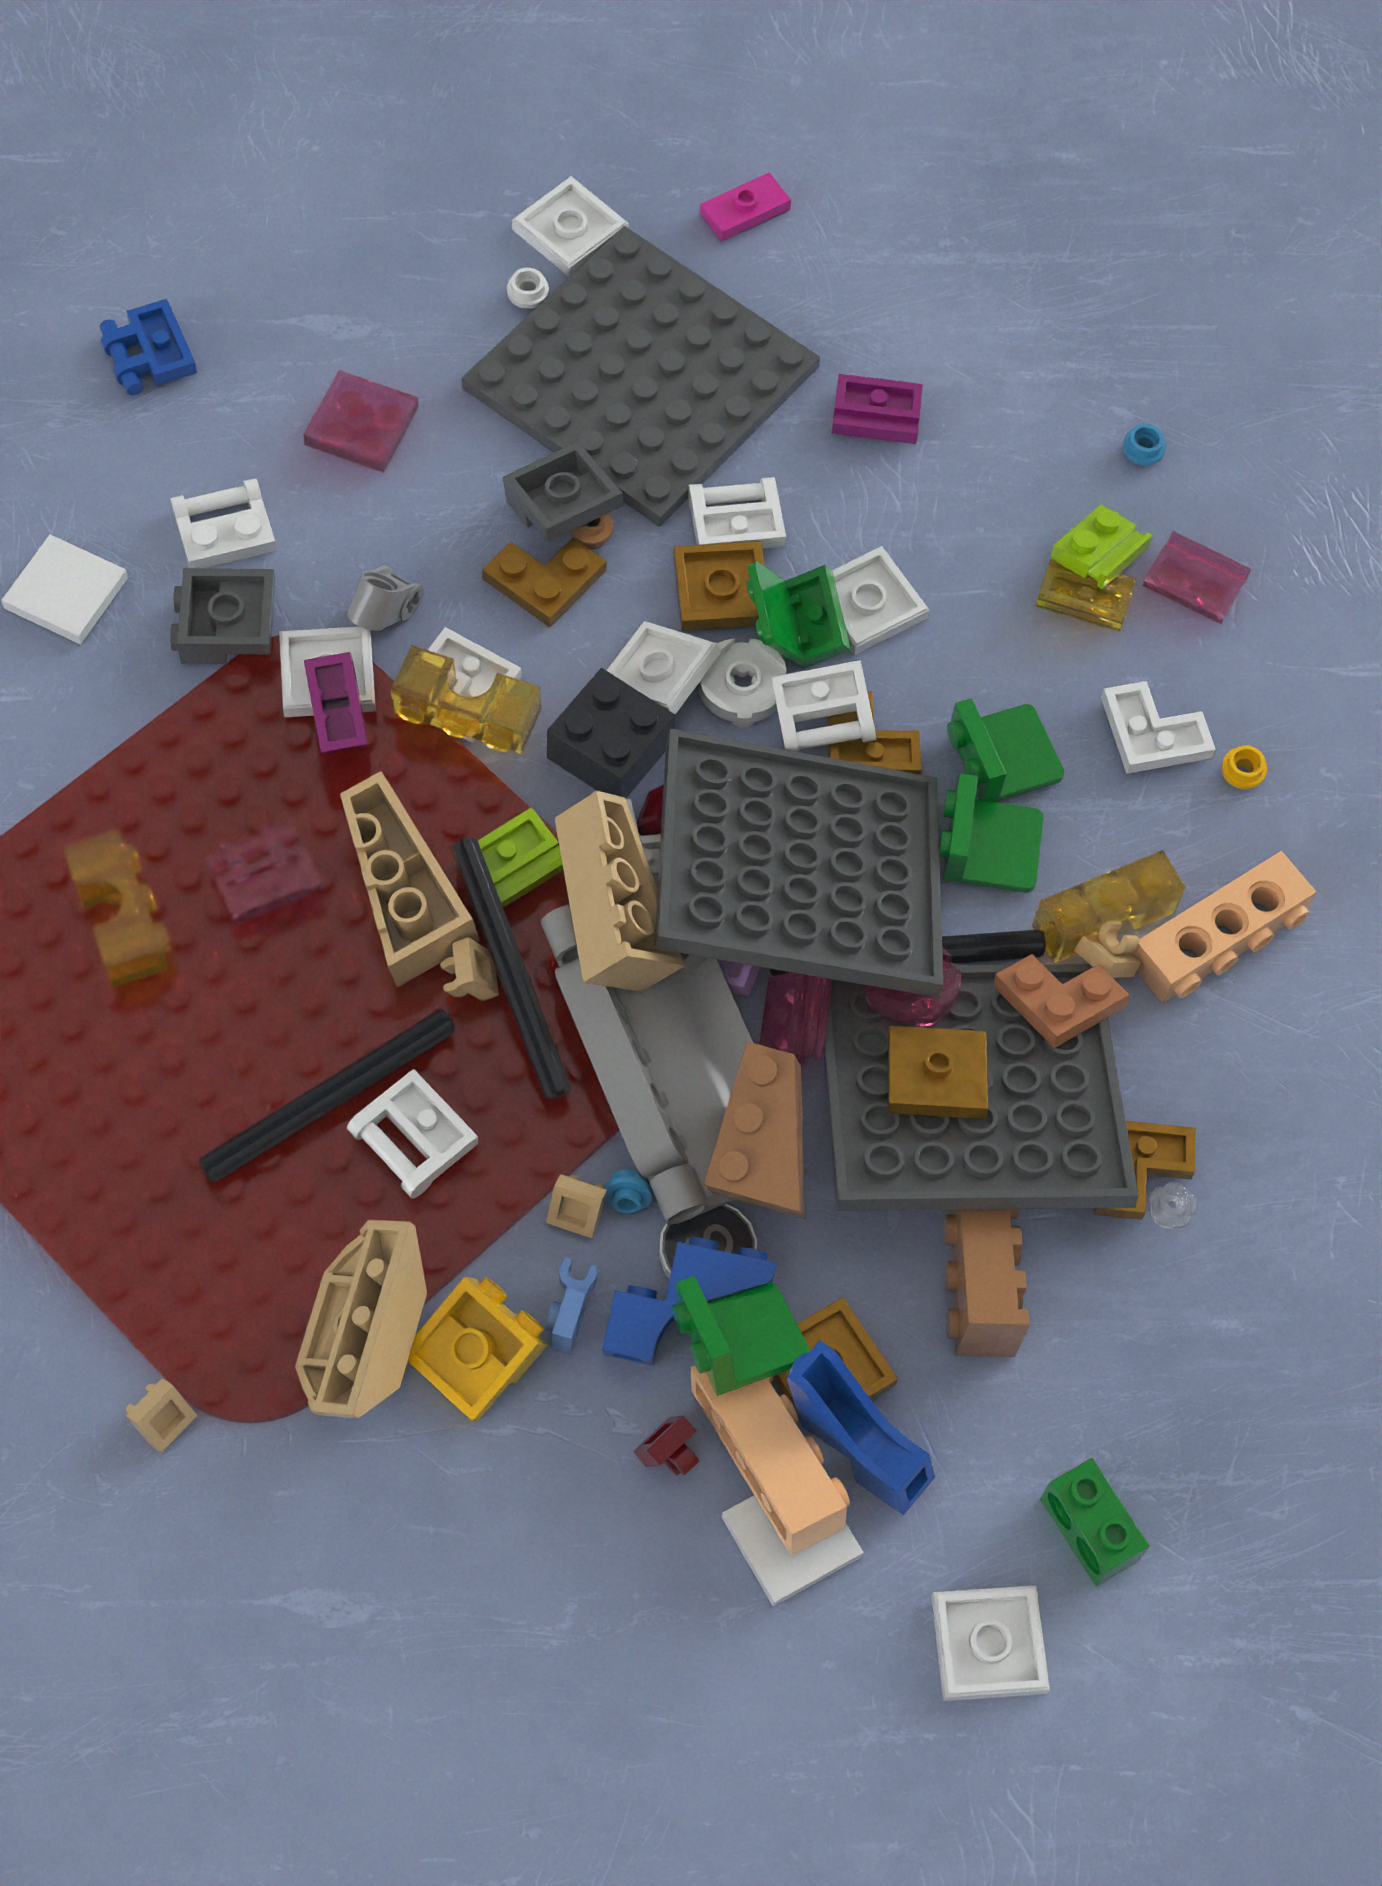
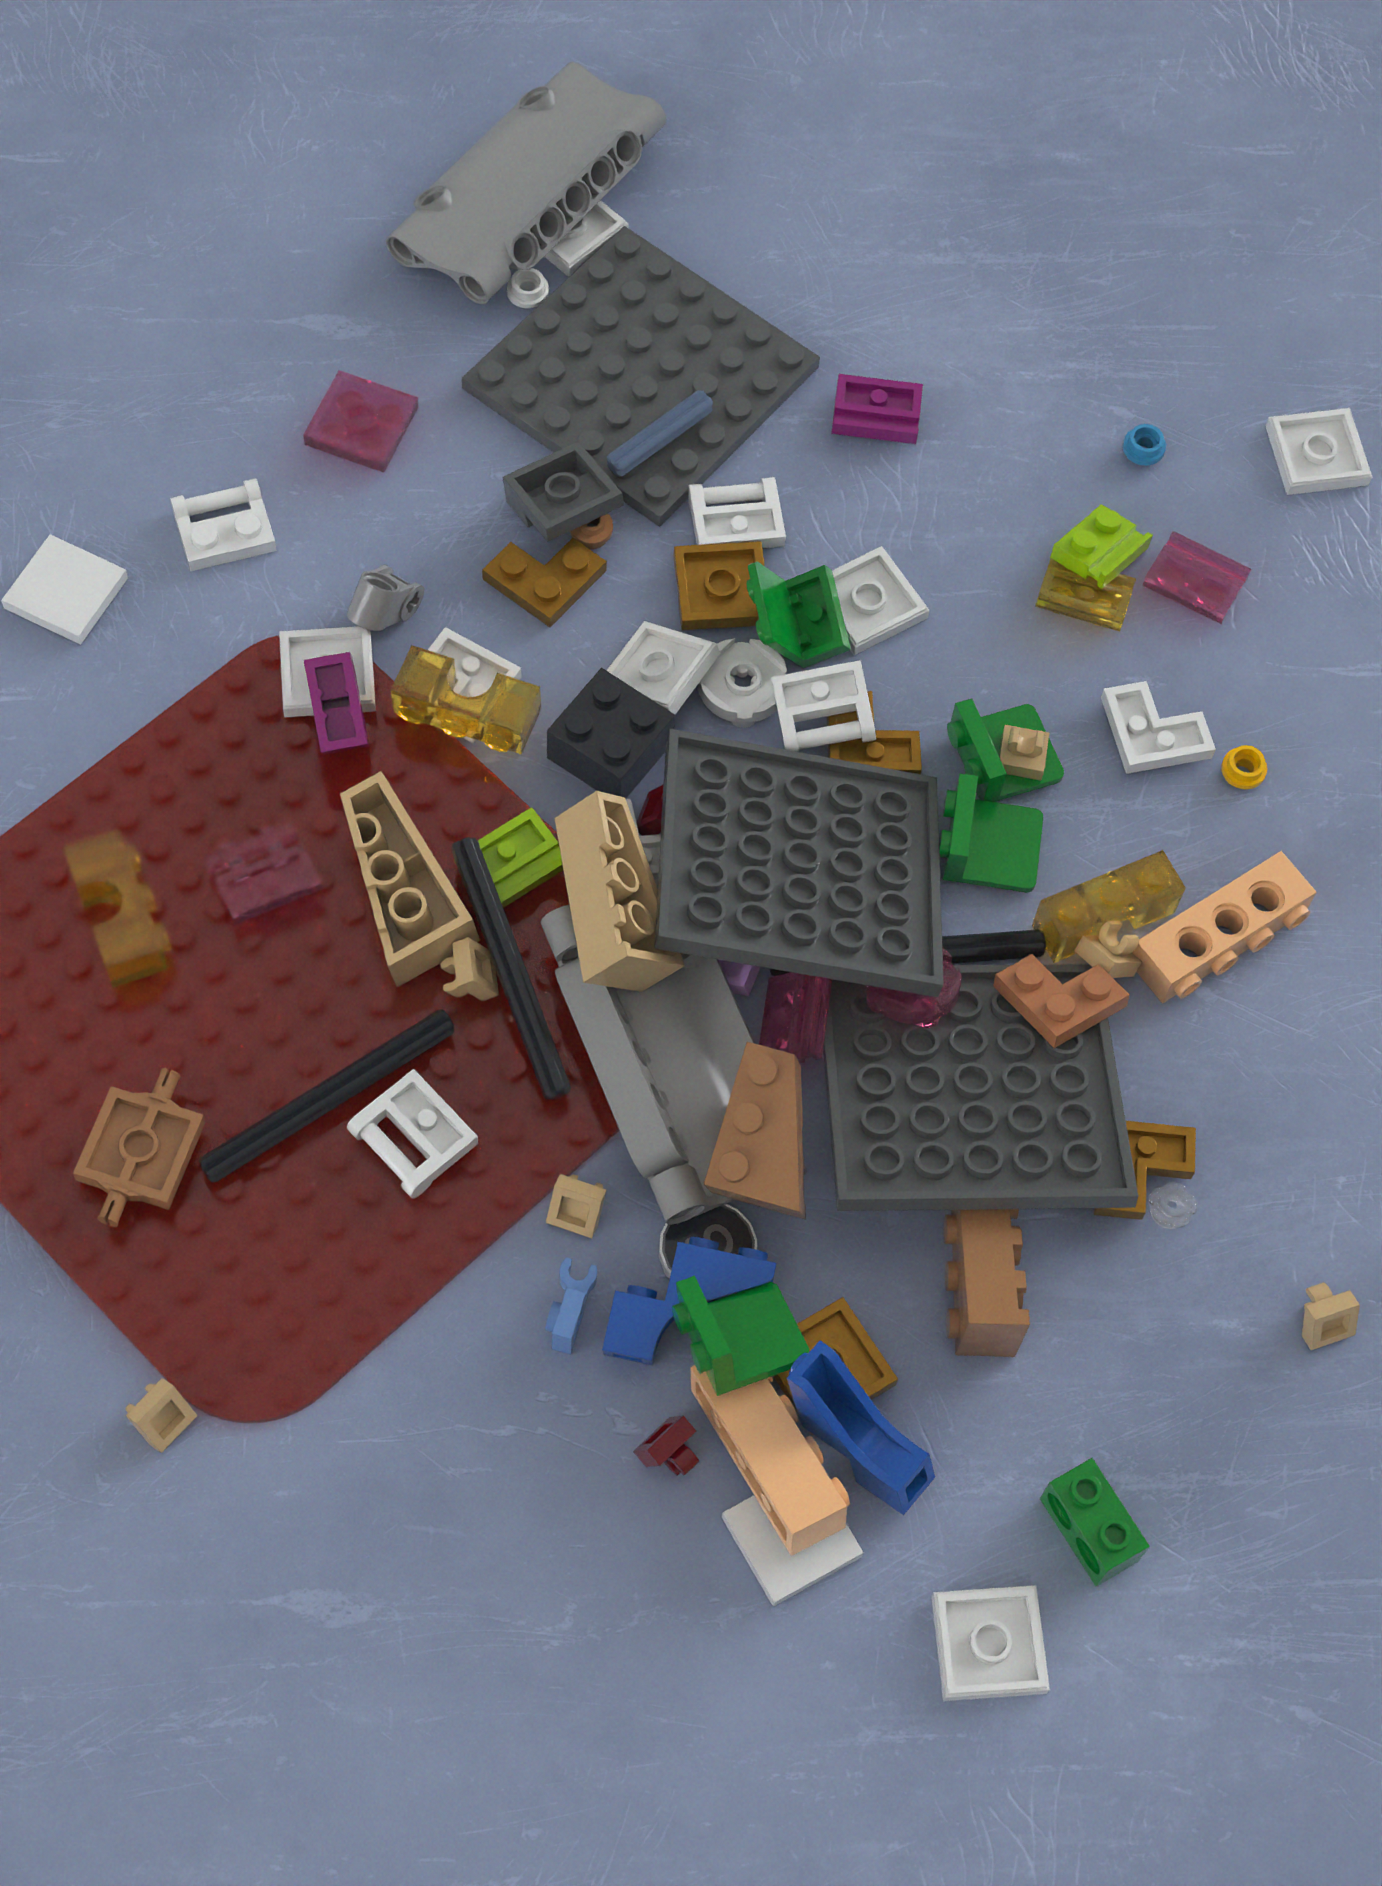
blue plate [99,299,197,395] -> none
dark grey plate [170,568,275,664] -> none
tan wedge [295,1220,427,1419] -> none
yellow plate [408,1277,549,1422] -> none
dark azure plate [604,1169,653,1214] -> none
dark pink plate [699,172,791,242] -> none
pearl gold plate [888,1026,988,1119] -> none
none -> medium nougat plate [73,1068,205,1227]
none -> light grey panel [386,62,666,305]
none -> sand blue axle [606,390,713,477]
none -> tan tile [999,725,1049,780]
none -> white tile [1265,408,1372,495]
none -> tan tile [1302,1282,1360,1350]

